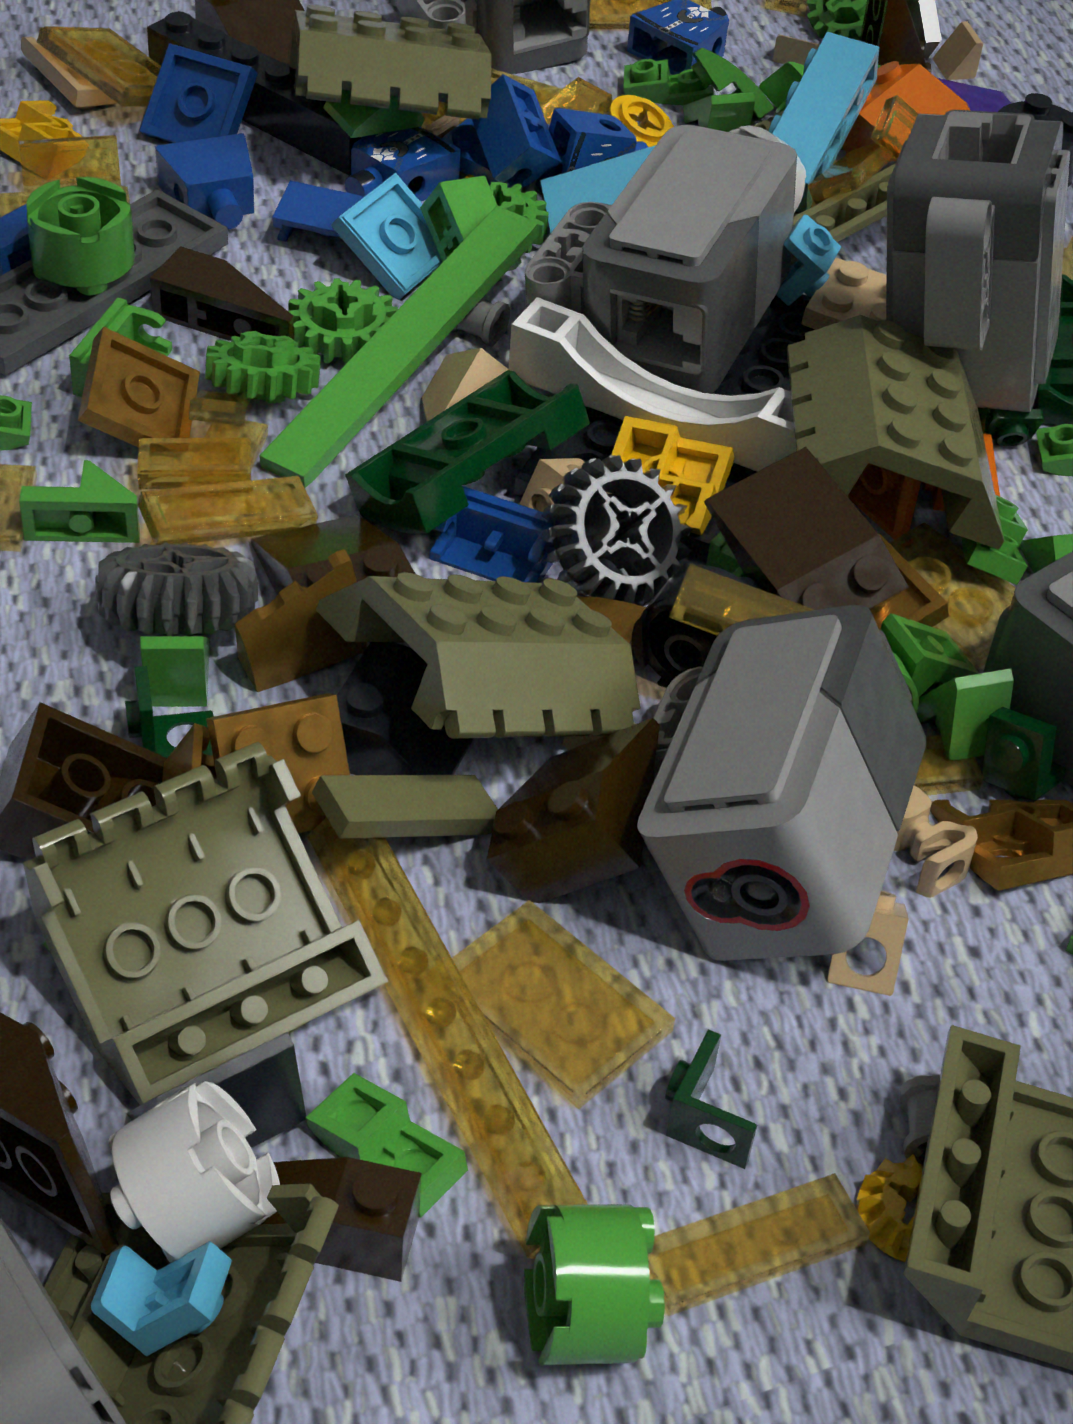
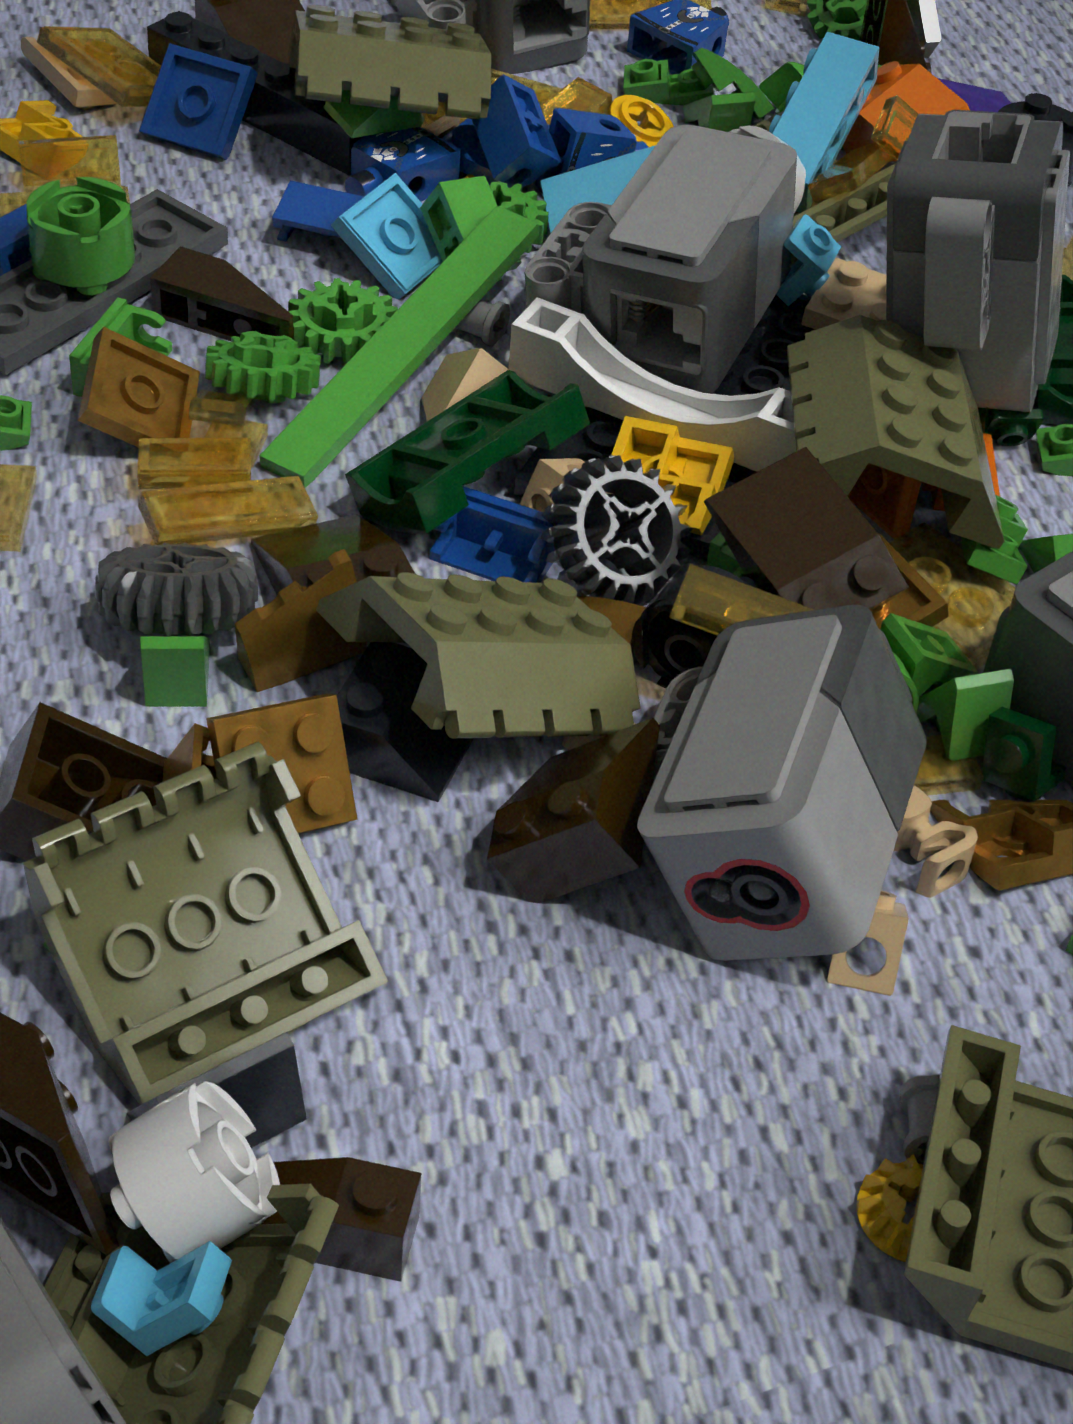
bright green slope [19,460,140,543] -> none
dark green bracket [125,666,214,758] -> none
blue torso [155,133,254,229] -> none
bright green slope [305,1073,468,1218] -> none
clear yellow tile [307,817,588,1259] -> none
olive tile [312,775,498,839] -> none
clear yellow tile [433,900,675,1109] -> none
bright green brick [524,1204,665,1365] -> none
clear yellow tile [648,1173,870,1316] -> none
dark green bracket [665,1029,757,1169] -> none
tan slope [773,34,819,65] -> none
tan slope [933,21,983,80] -> none

